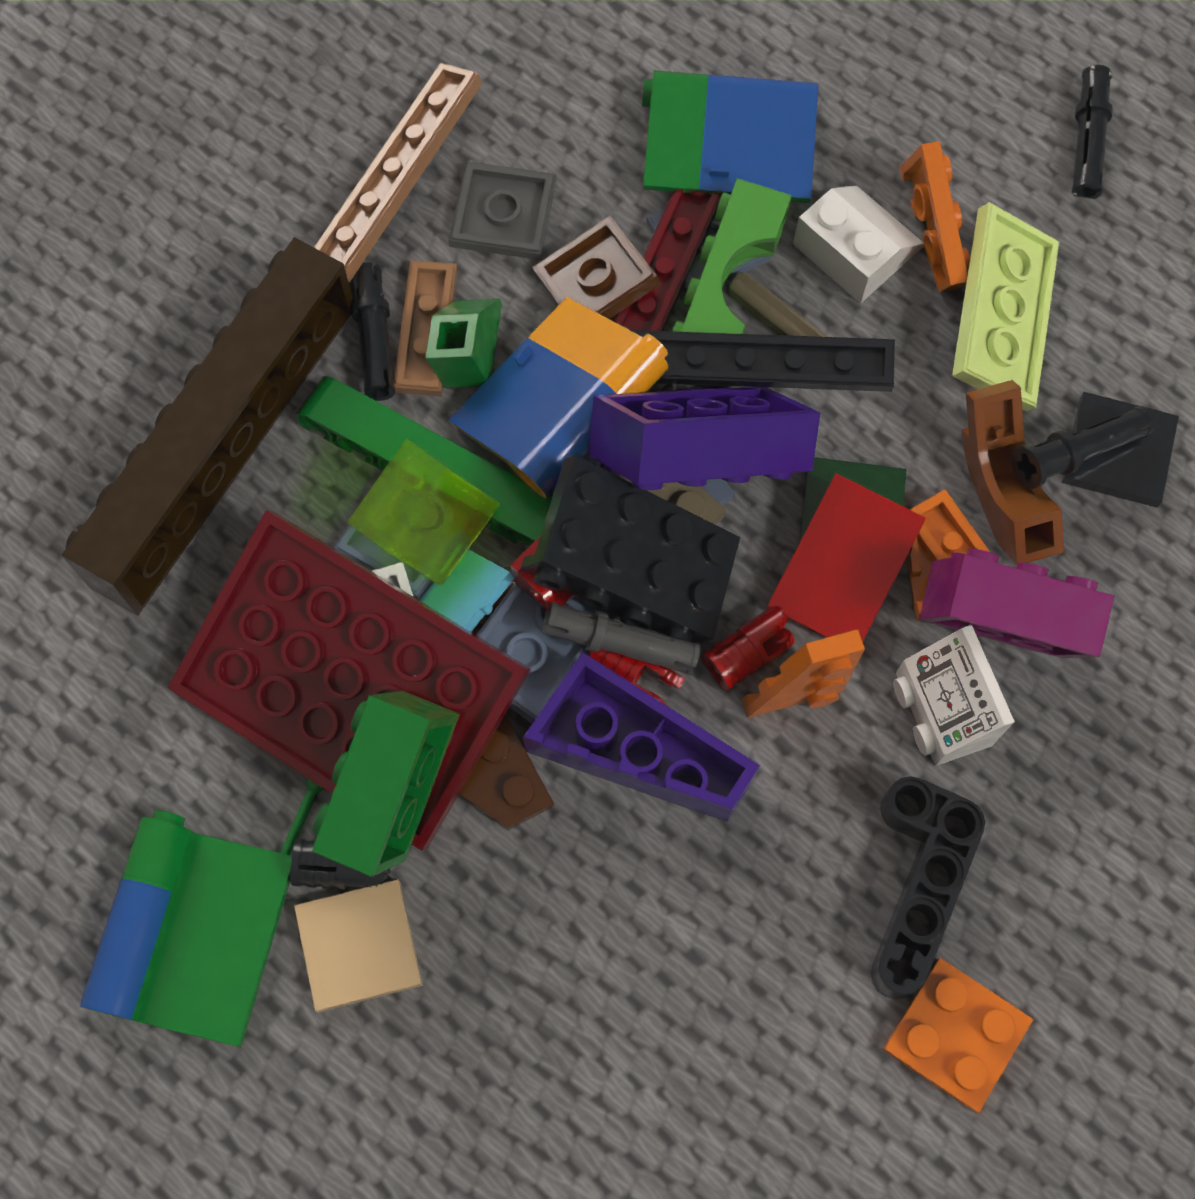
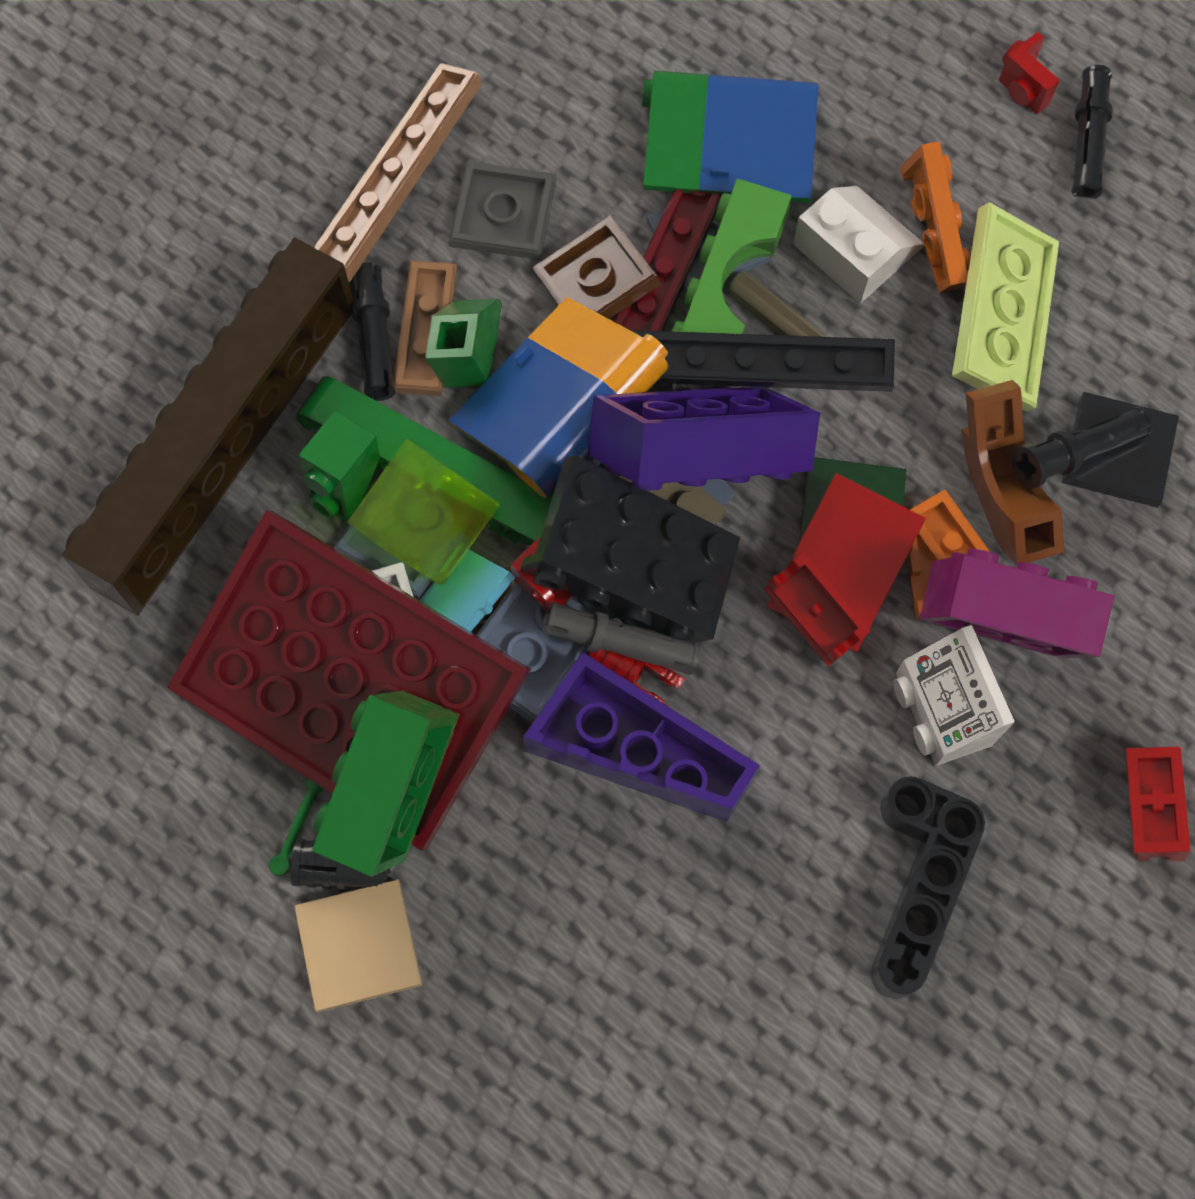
green door [79,810,292,1048] -> none
reddish brown wing [459,714,554,830] -> none
red hinge [701,605,795,692] -> none
orange wing [742,629,865,718] -> none
orange plate [882,958,1034,1114] -> none
none -> green slope [298,410,380,523]
none -> red hinge [763,552,871,667]
none -> red bracket [999,32,1060,114]
none -> red hinge [1125,746,1191,861]

